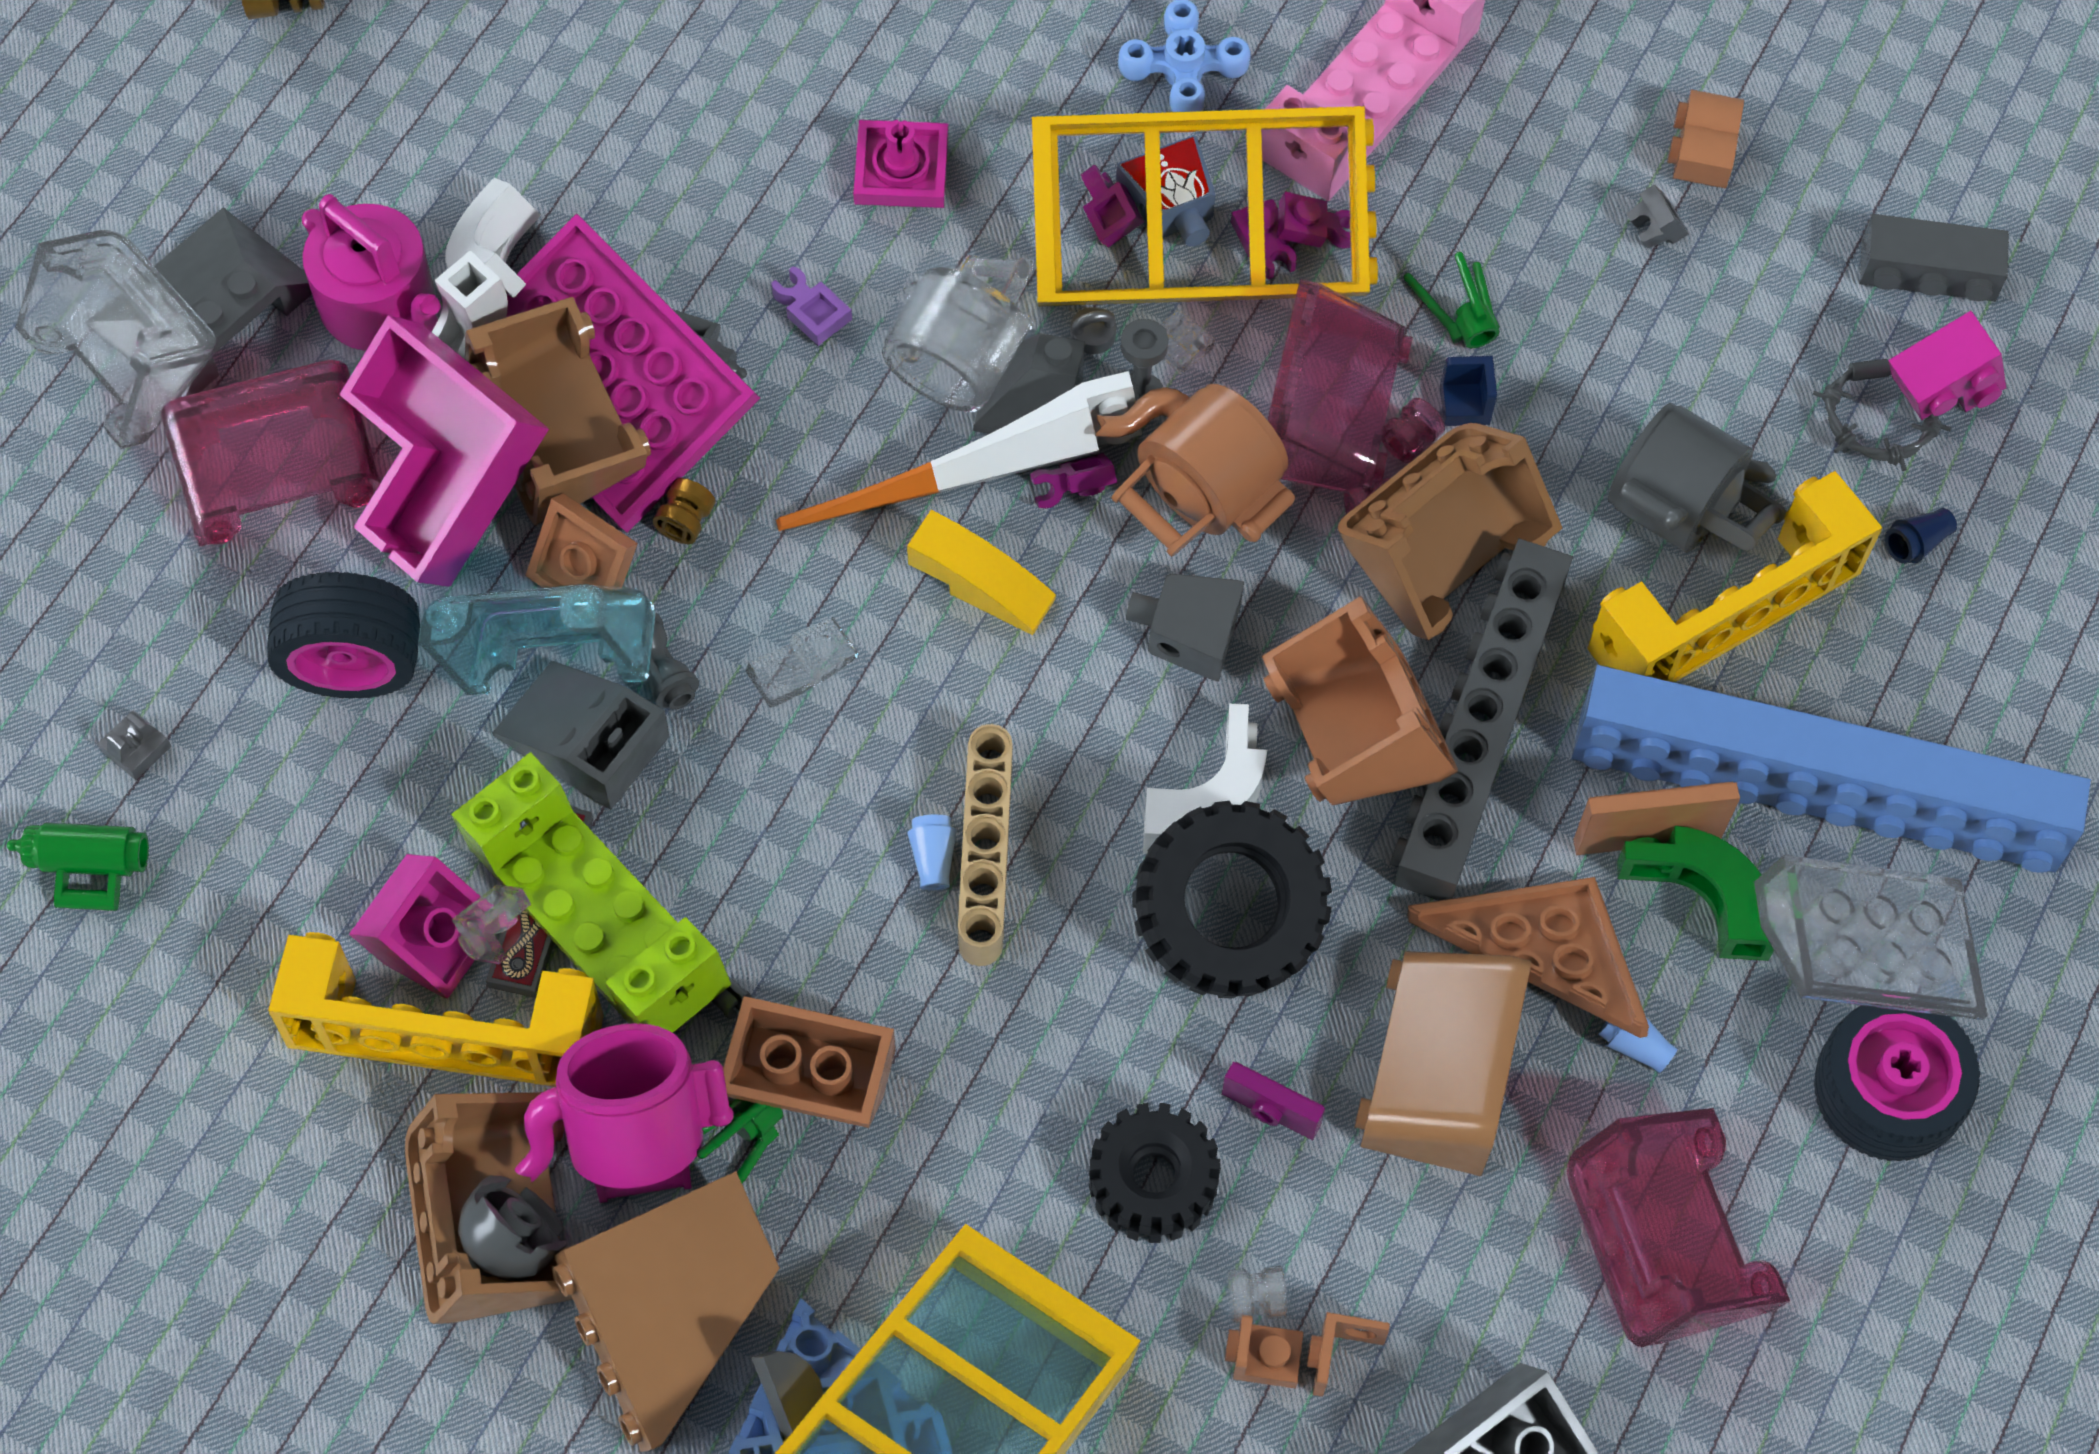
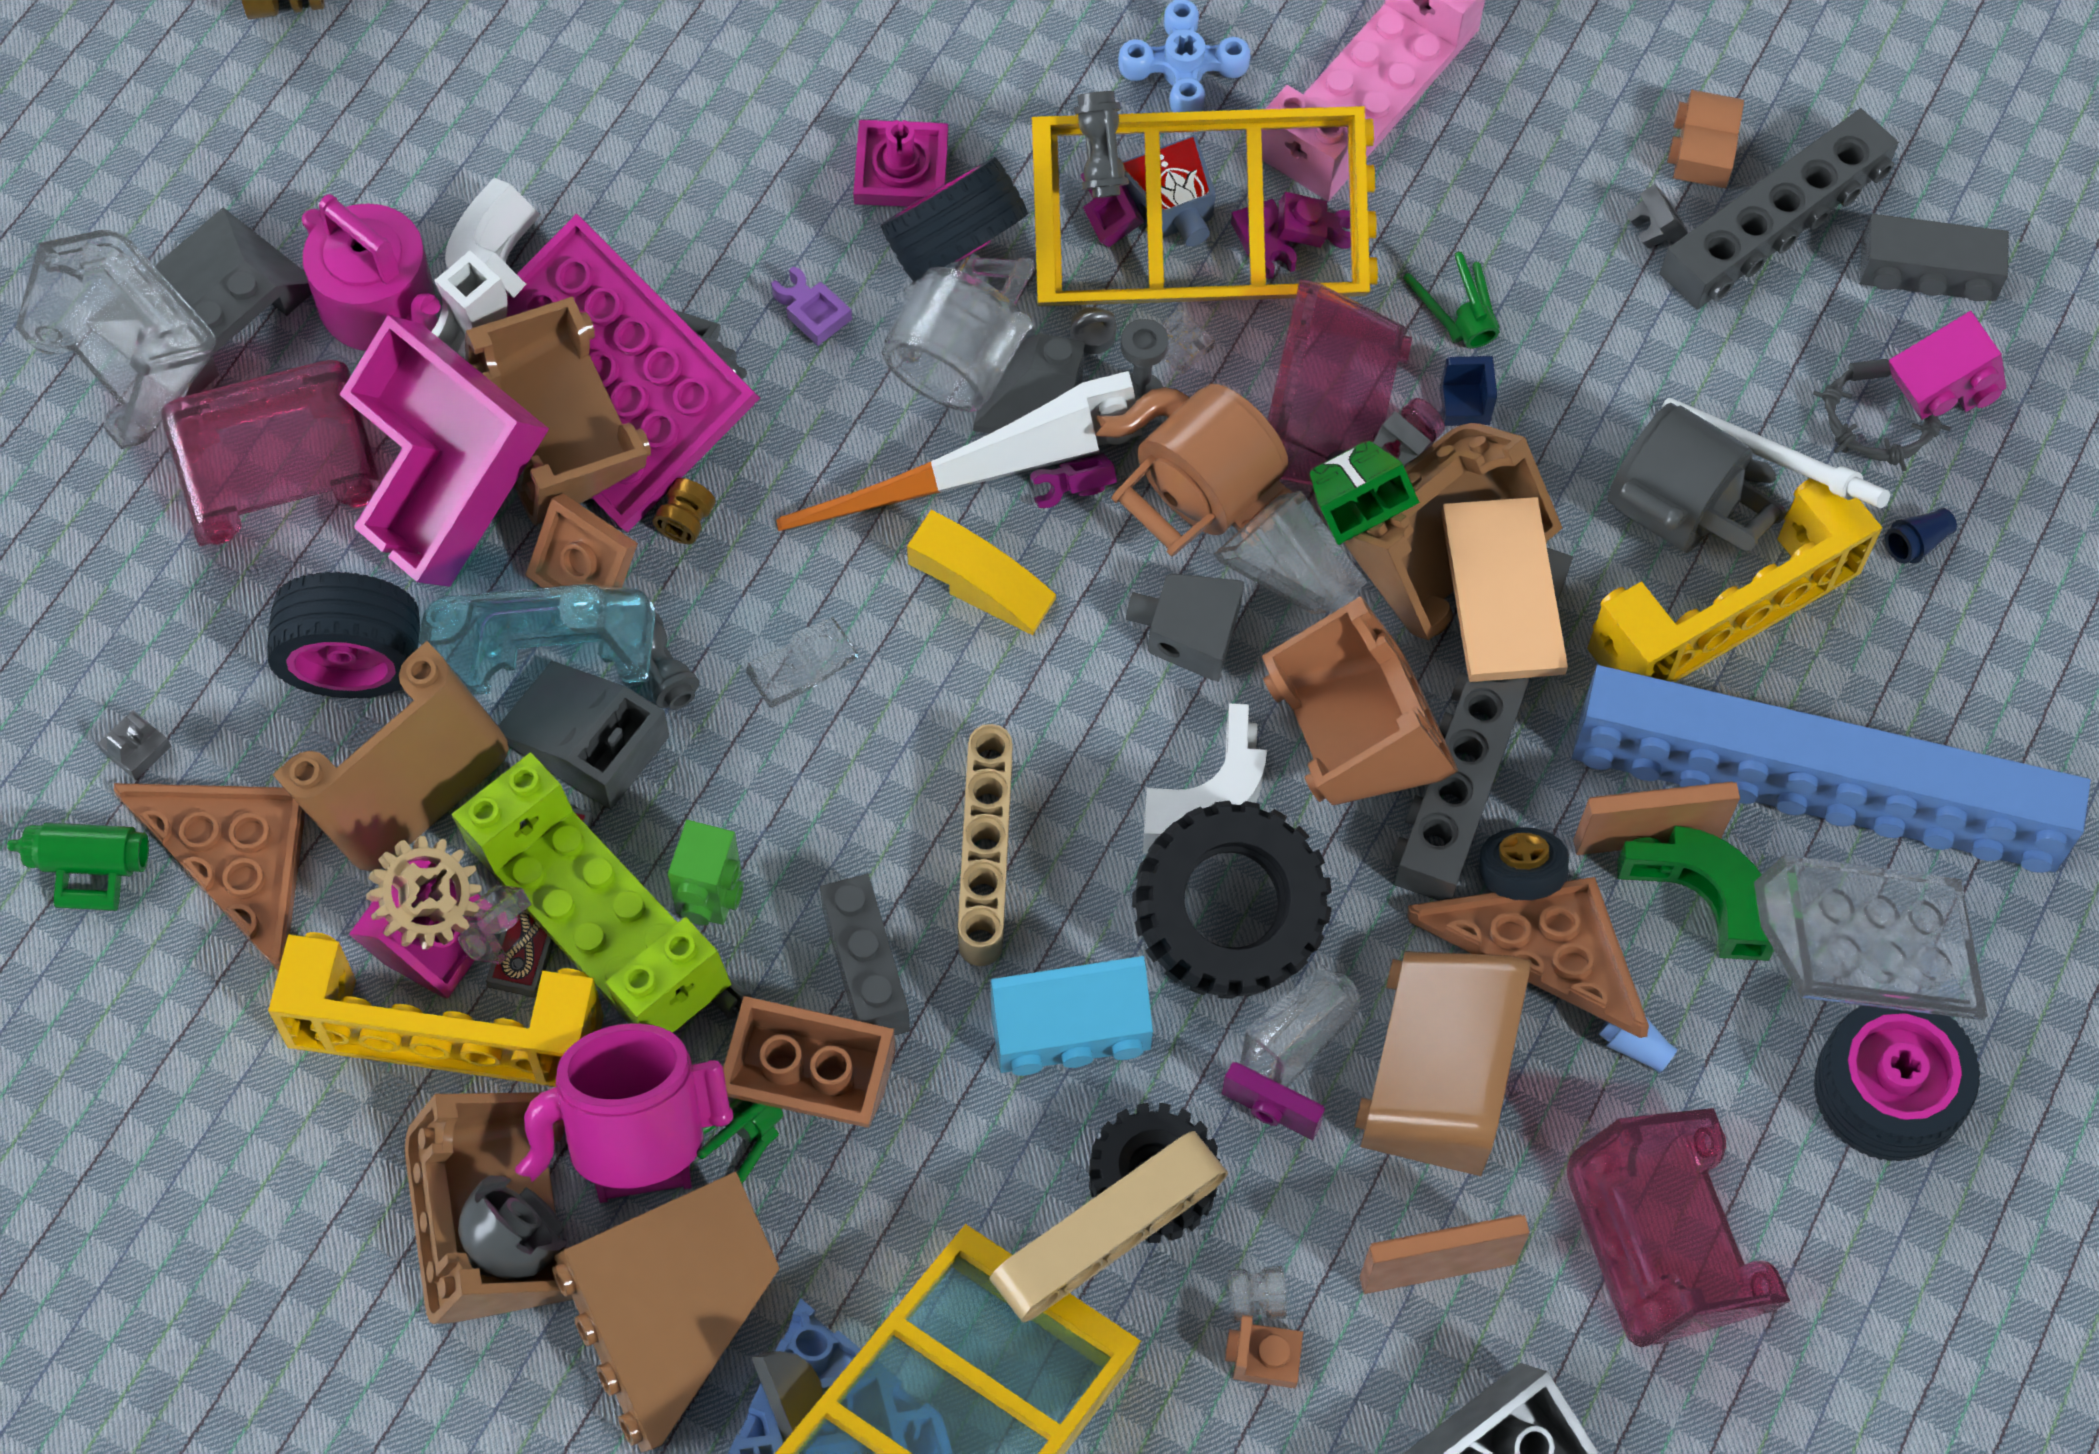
light blue cone [907,814,957,891] -> none
nougat bracket [1307,1312,1390,1397] -> none
none -> nougat tile [113,783,306,971]
none -> medium nougat windscreen [272,641,509,871]
none -> tan gear [366,836,482,950]
none -> bright green brick [668,819,744,925]
none -> dark grey brick [820,873,910,1036]
none -> black wheel [880,157,1028,282]
none -> tan beam [989,1131,1228,1323]
none -> medium azure slope [991,956,1153,1076]
none -> dark grey piece [1074,91,1129,198]
none -> clear slope [1213,491,1367,615]
none -> clear slope [1240,964,1362,1088]
none -> green torso [1310,441,1420,545]
none -> nougat tile [1359,1214,1530,1294]
none -> flat silver tile [1373,411,1431,466]
none -> light nougat tile [1441,497,1568,682]
none -> black wheel [1479,827,1569,901]
none -> dark grey brick [1660,108,1899,310]
none -> white bar [1661,398,1890,508]

